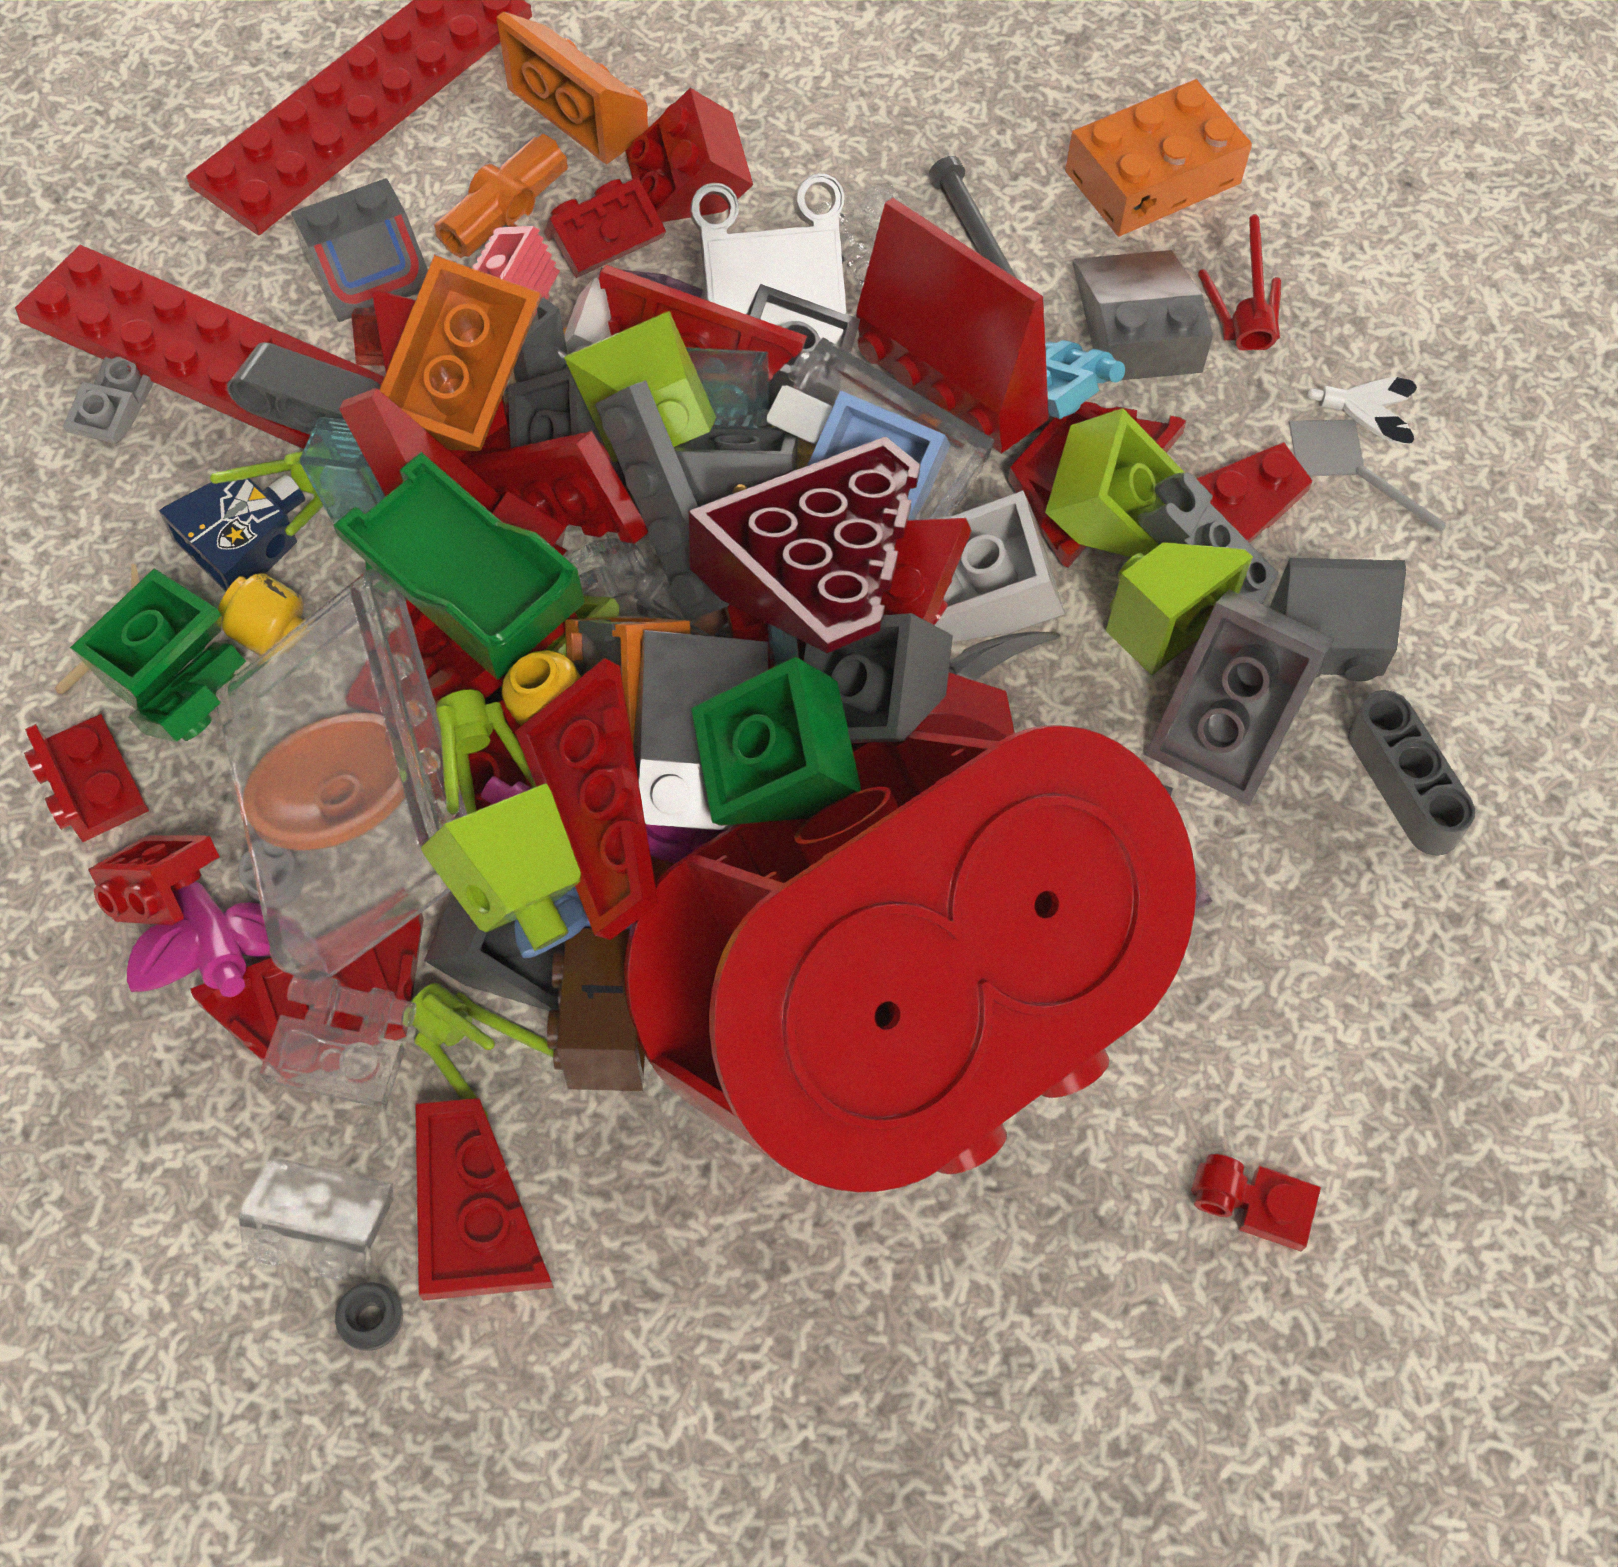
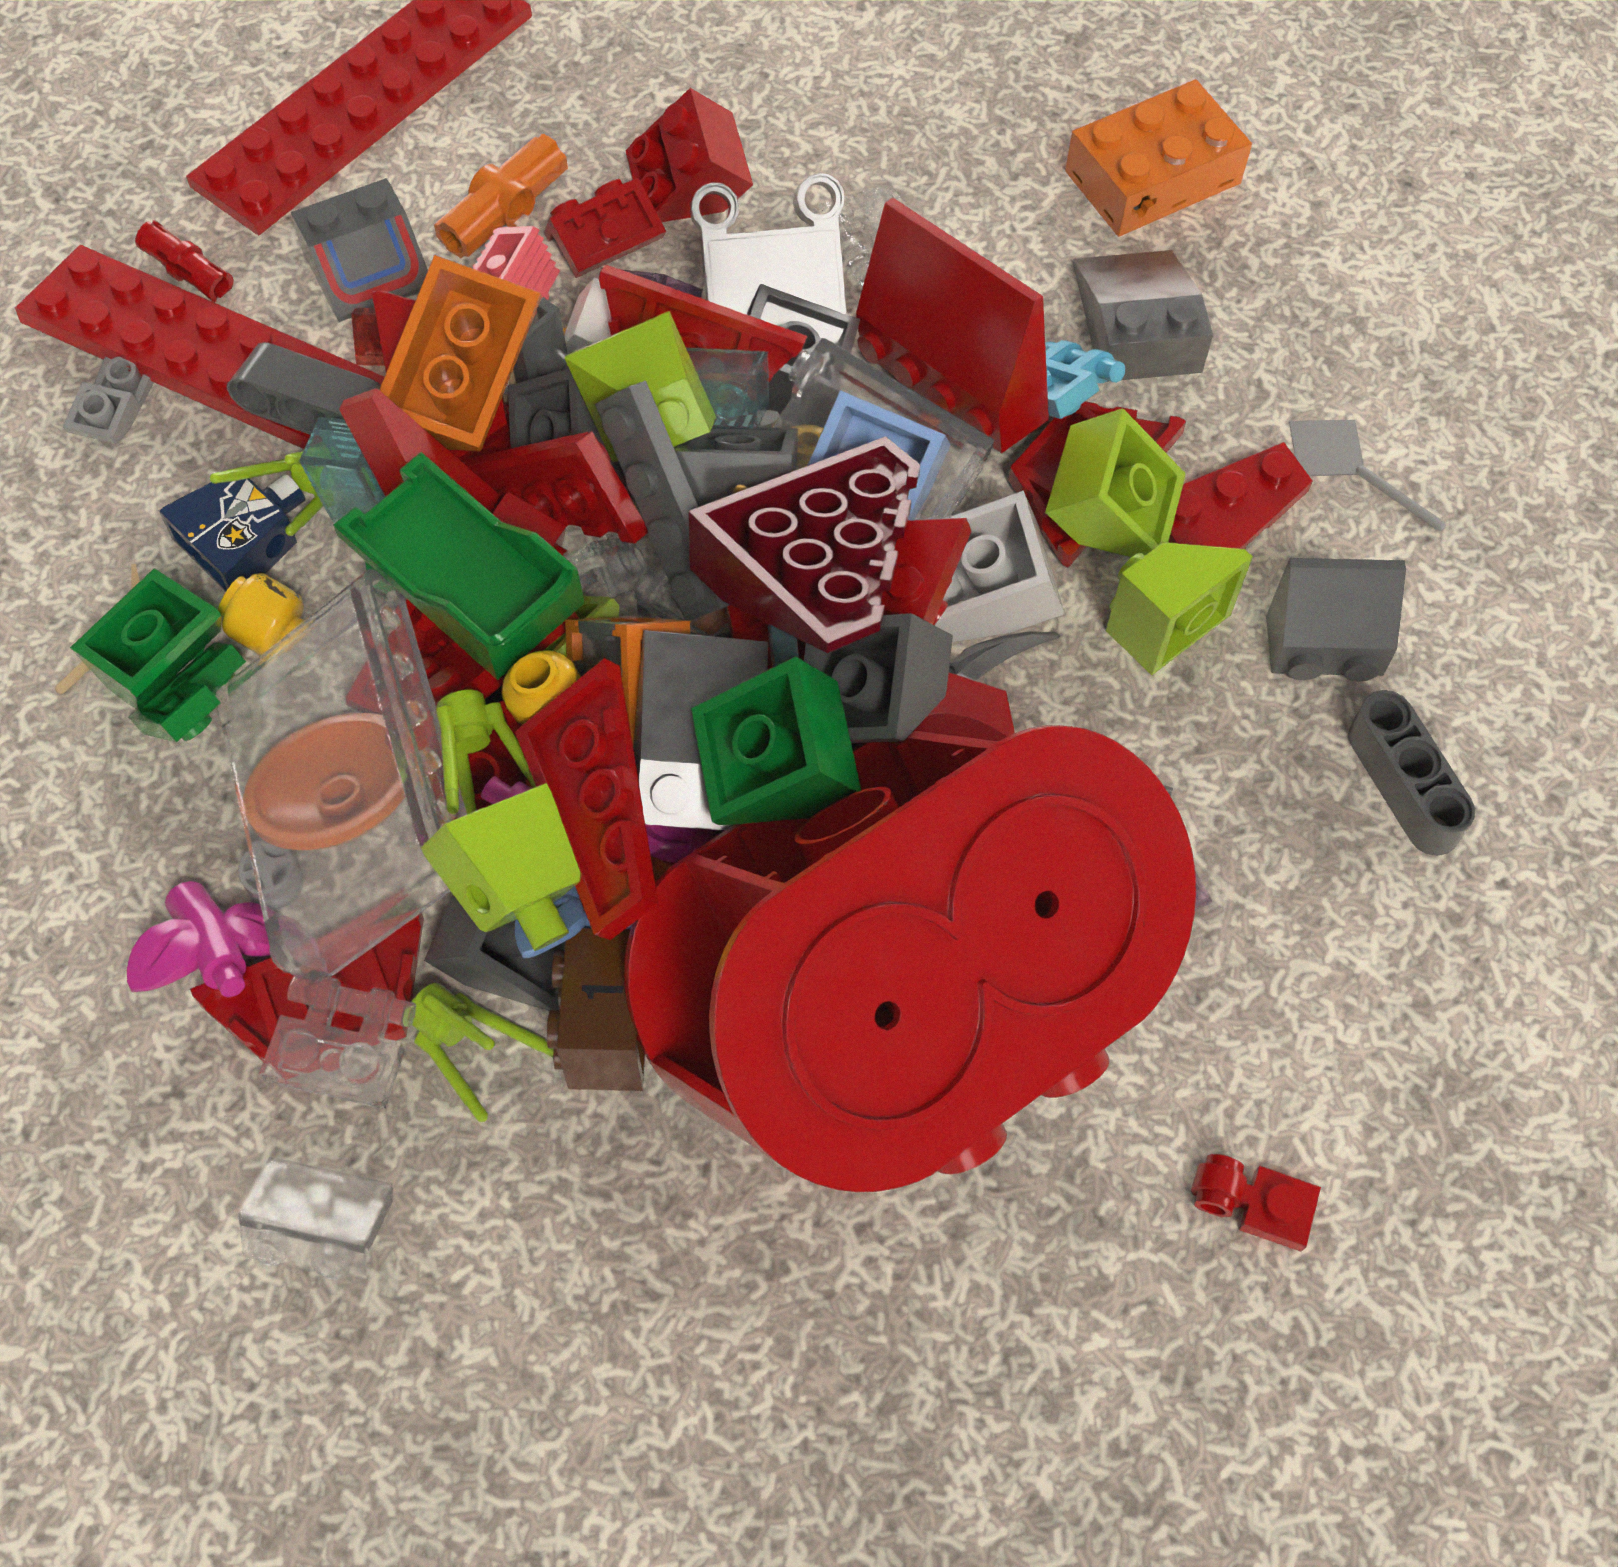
red bracket [24,714,149,842] -> none
red bracket [88,835,220,925] -> none
dark grey plate [335,1282,403,1351] -> none
red wing [415,1098,554,1301] -> none
orange slope [497,12,648,165] -> none
white slope [767,385,832,444] -> none
dark grey bar [929,156,1017,278] -> none
dark grey plate [1138,473,1278,604] -> none
flat silver slope [1145,589,1335,806] -> none
red plant [1198,214,1282,350] -> none
white piece [1307,377,1417,444] -> none
none -> red pin [135,220,234,302]

